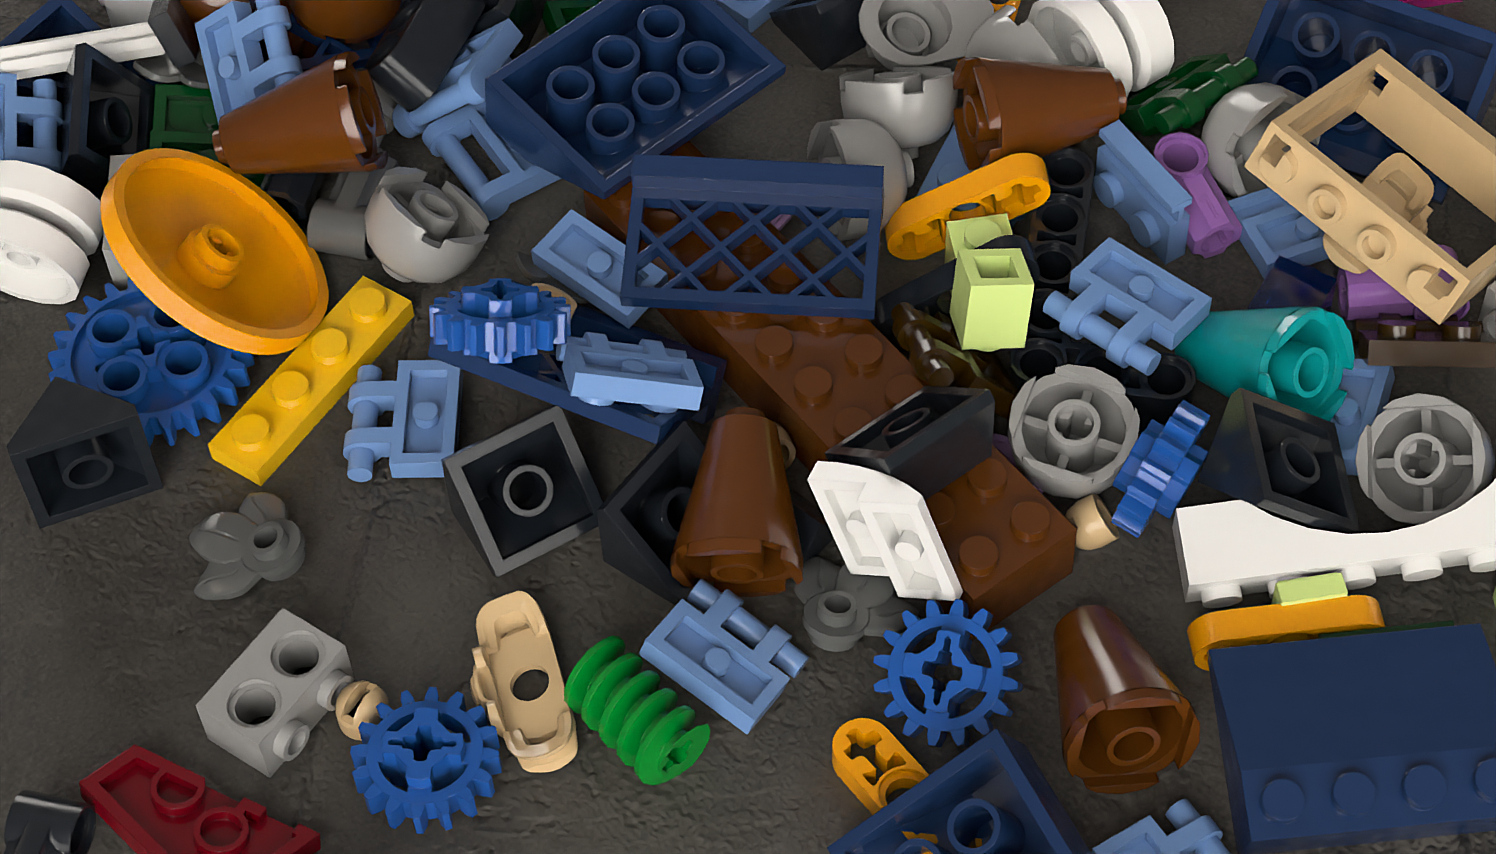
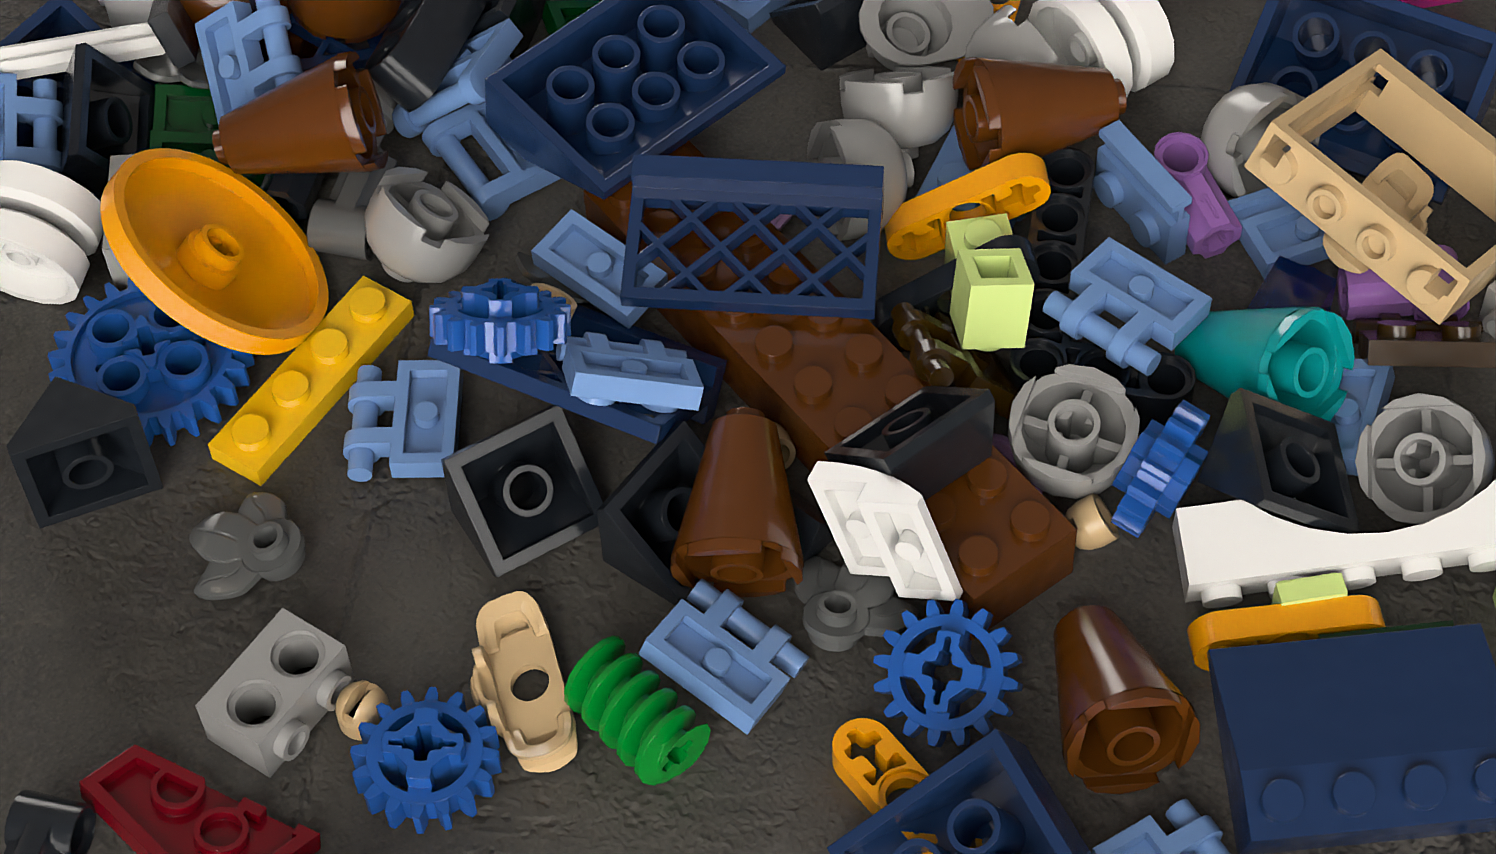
dark green plate [1119,53,1258,136] -> none

